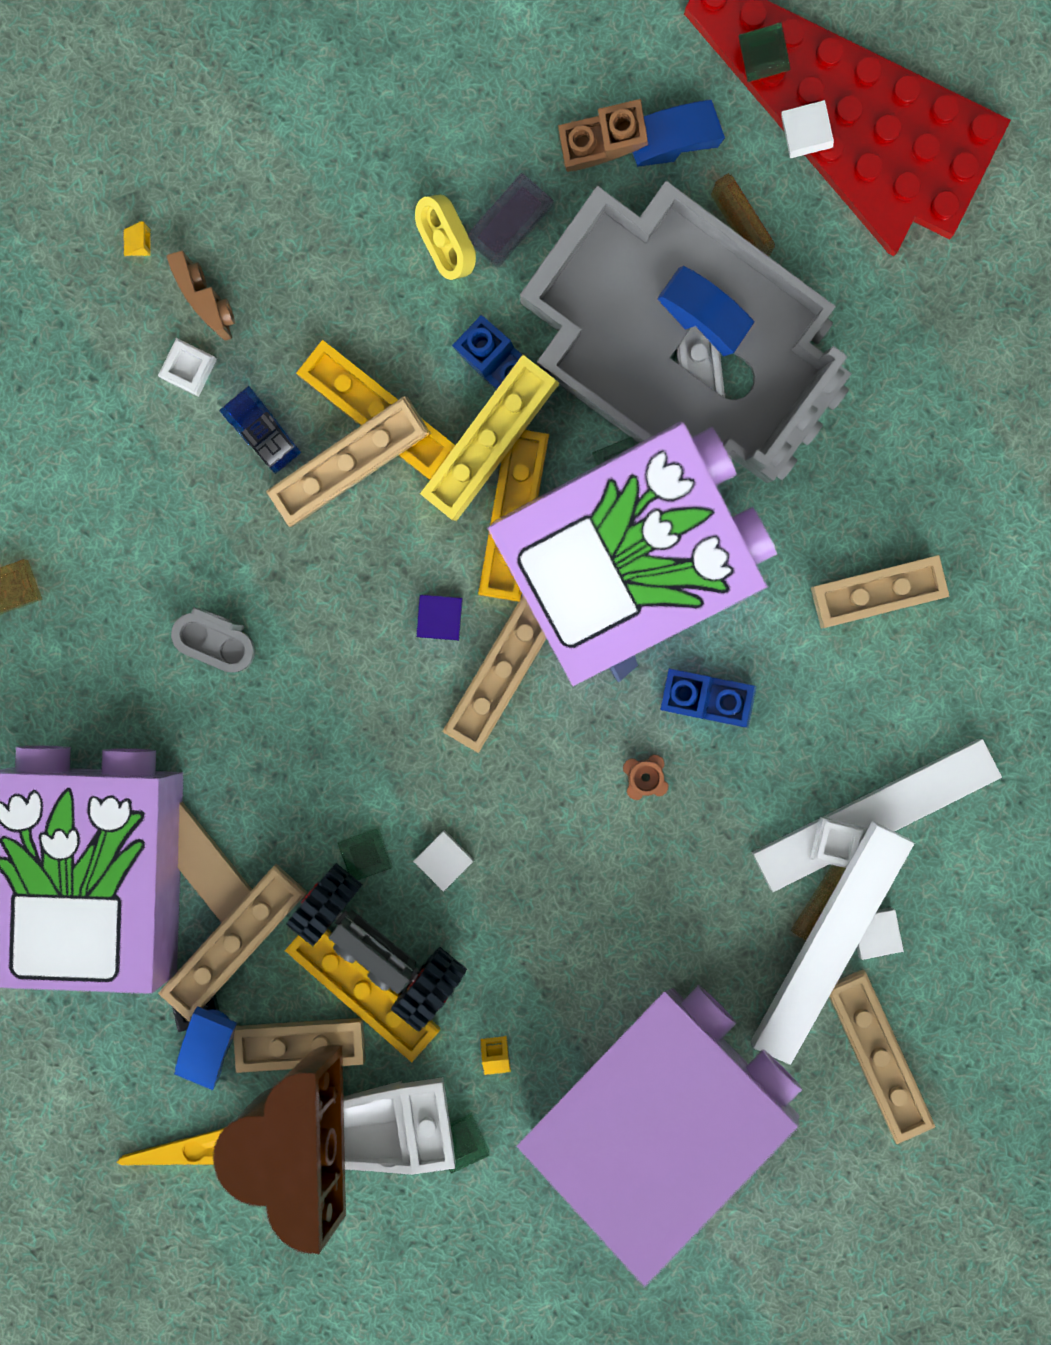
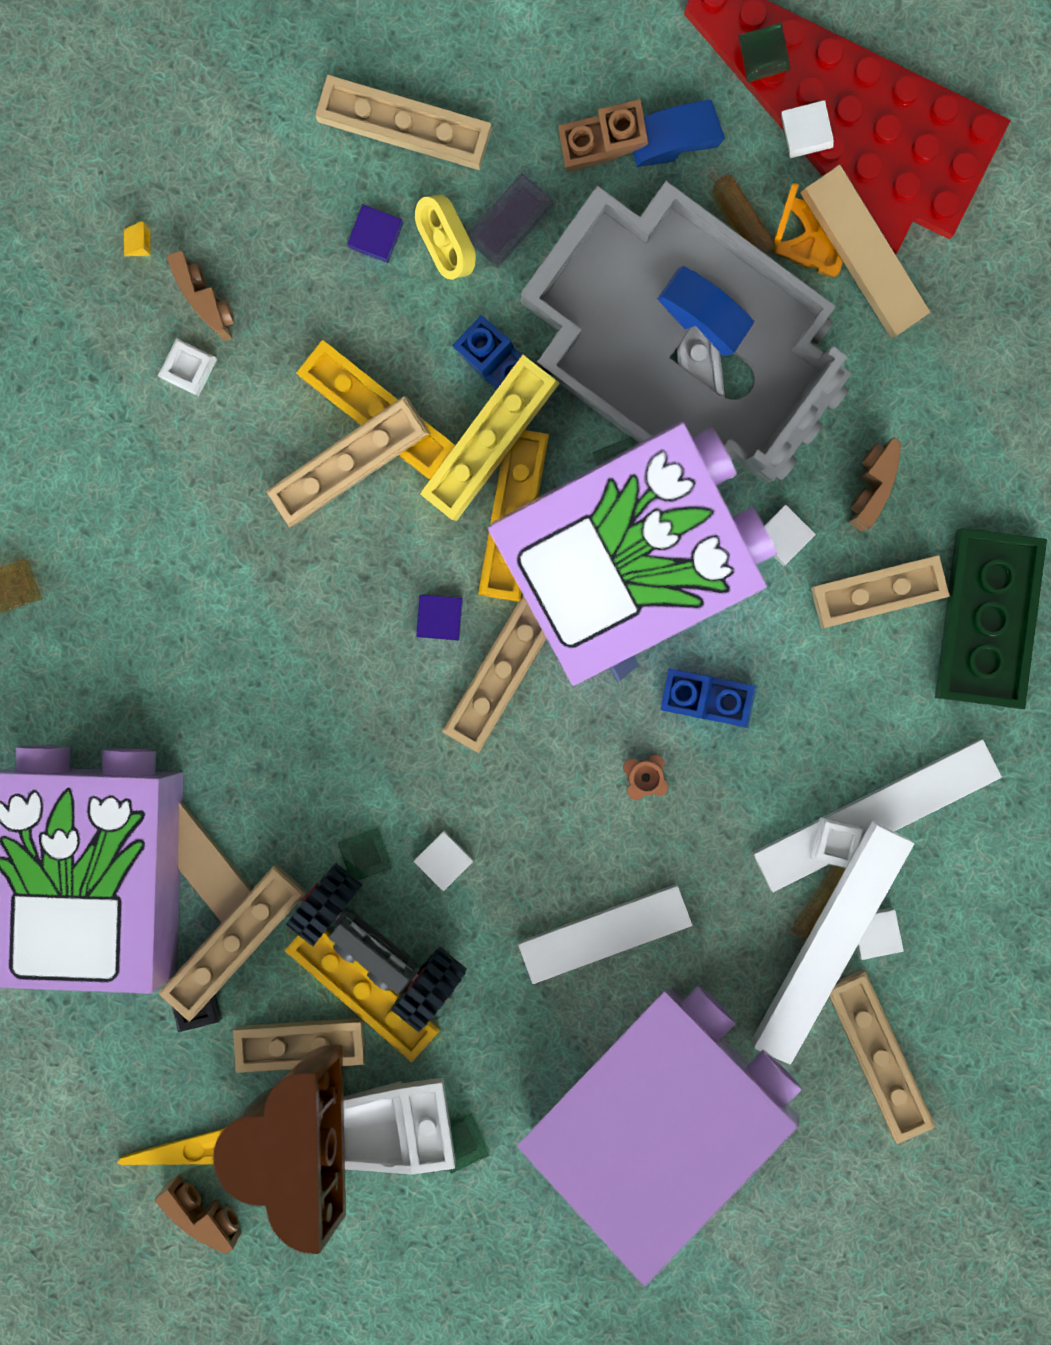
light grey bracket [171,607,255,672] -> none
blue slope [174,1006,237,1090] -> none
leg [219,386,302,474] -> none
yellow piece [481,1036,511,1075] -> none
none -> medium nougat slope [154,1175,242,1254]
none -> tan plate [315,75,492,170]
none -> dark purple tile [347,204,403,263]
none -> white tile [518,884,692,984]
none -> white tile [764,505,816,566]
none -> light orange piece [770,183,843,278]
none -> tan tile [800,165,931,338]
none -> medium nougat slope [848,437,901,532]
none -> dark green plate [935,528,1047,709]

